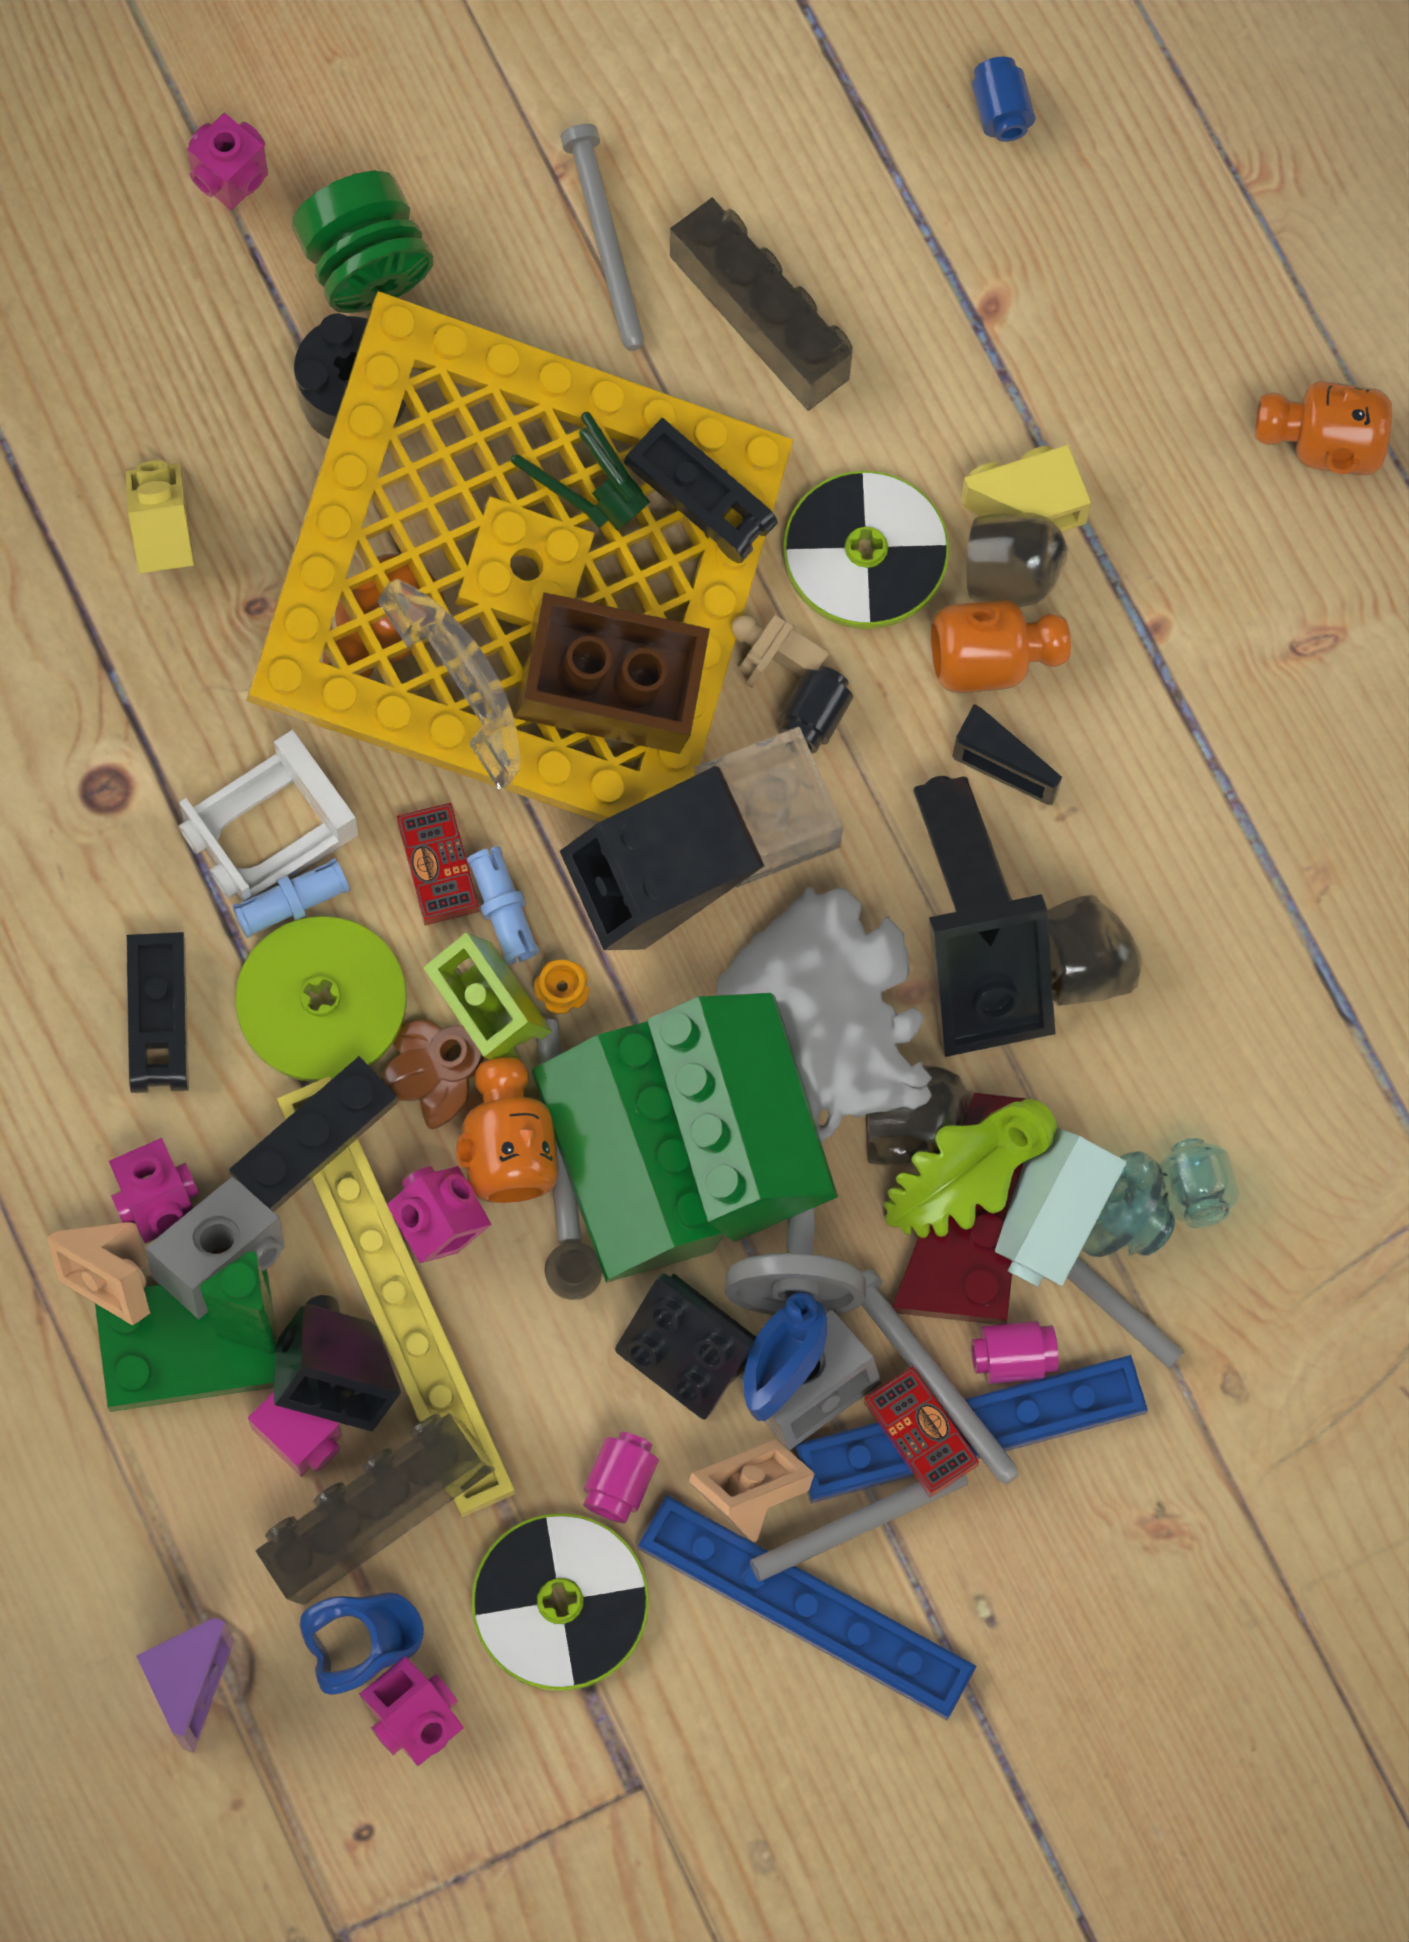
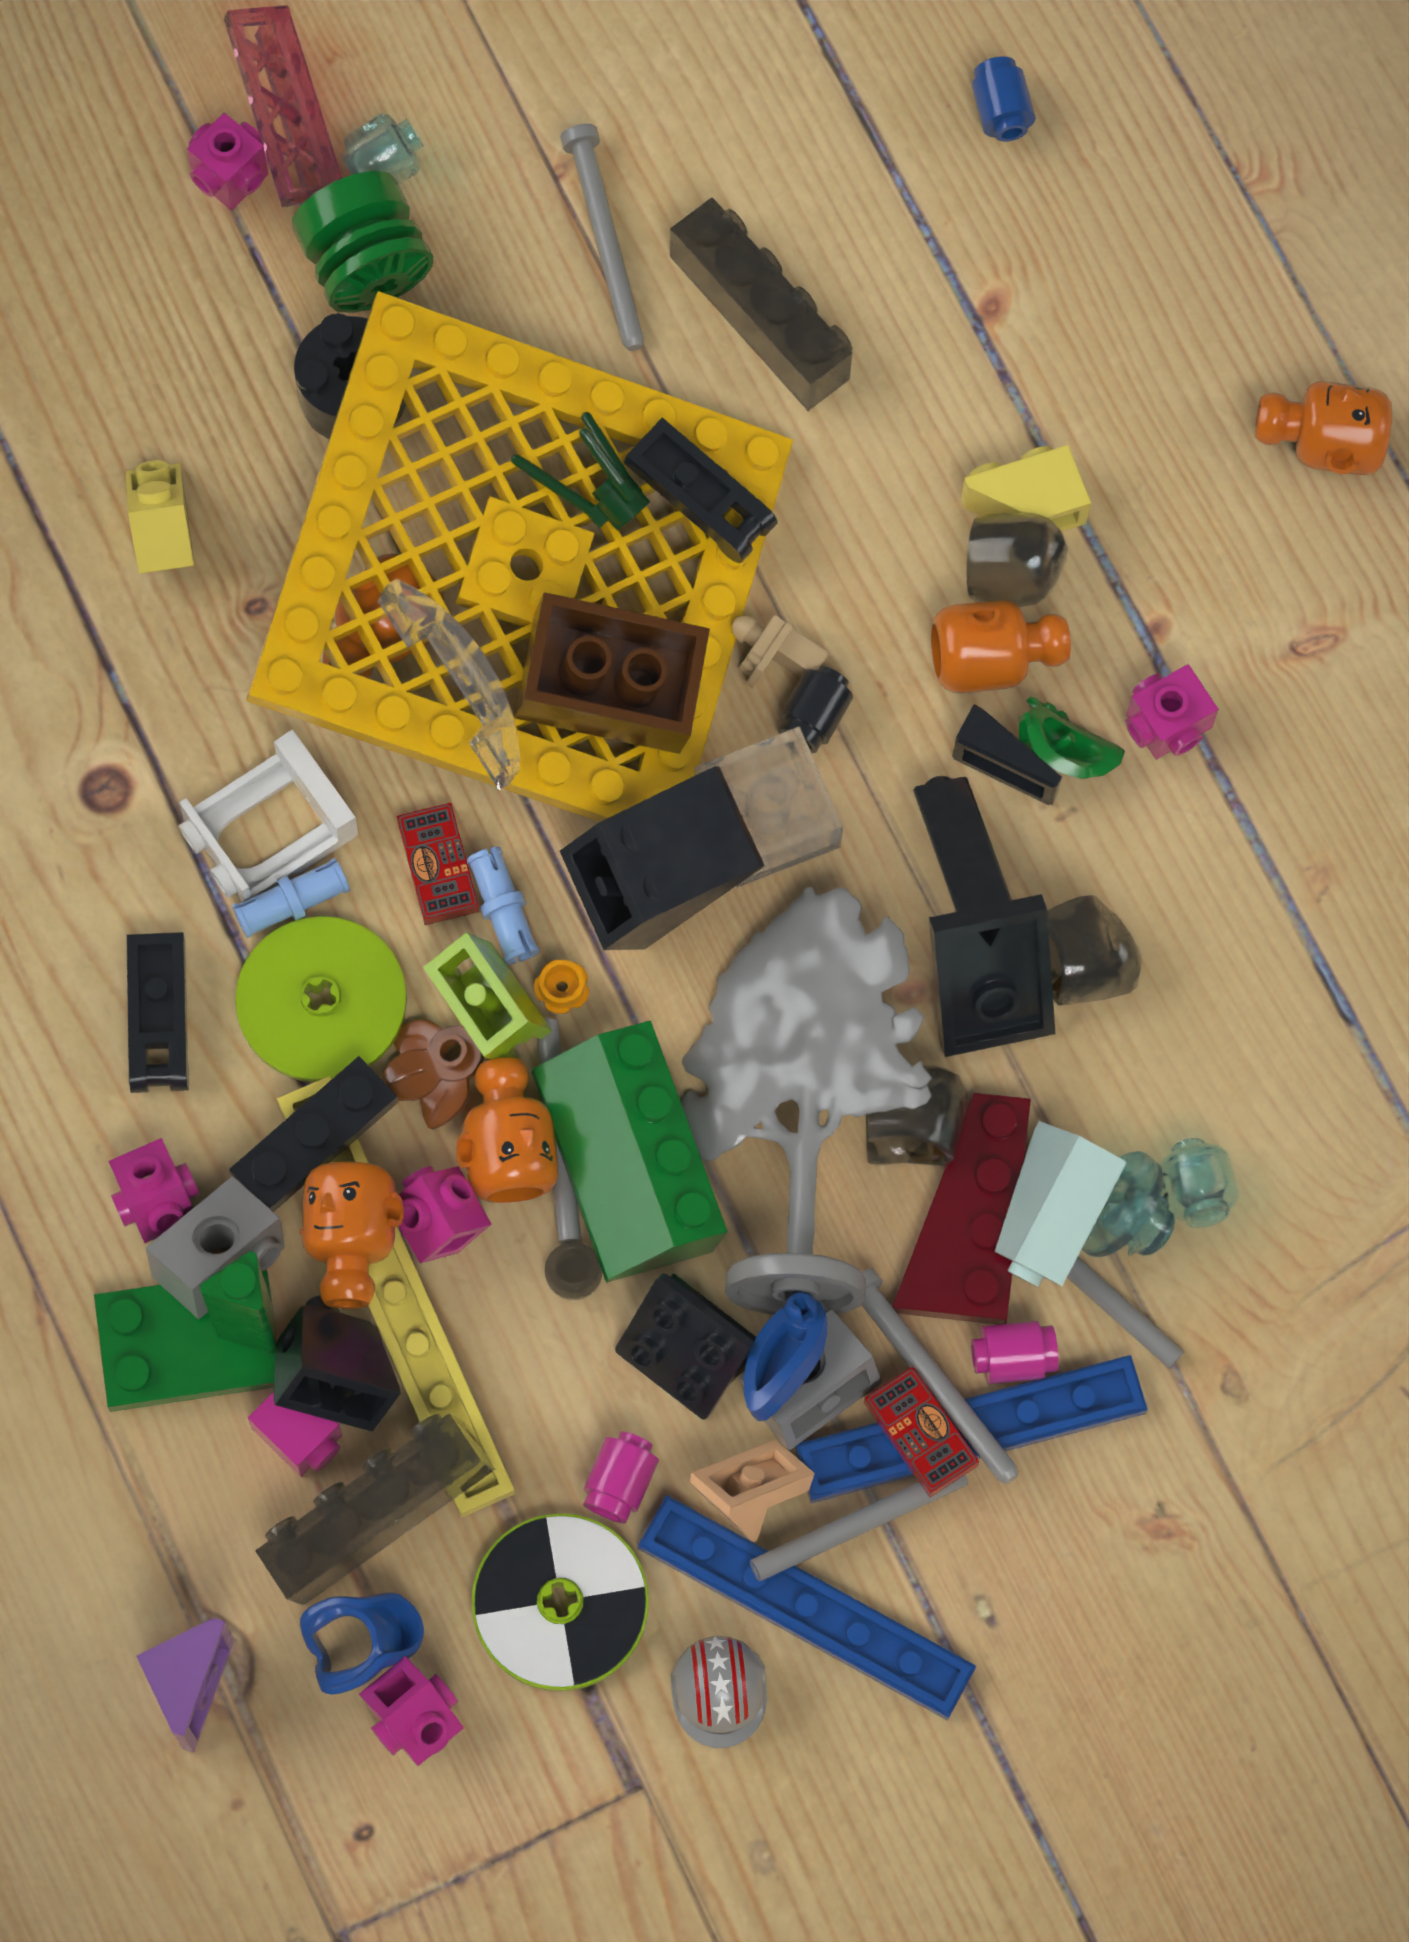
light nougat slope [46,1222,150,1326] -> none
green slope [647,993,838,1242] -> none
piece [783,471,949,629] -> none
lime plant [883,1099,1057,1238] -> none
none -> clear pink fence [224,5,342,207]
none -> orange piece [299,1162,404,1309]
none -> clear light blue head [340,113,424,185]
none -> light grey helmet [671,1636,767,1748]
none -> green hat [1018,696,1125,779]
none -> dark pink brick [1125,664,1219,760]

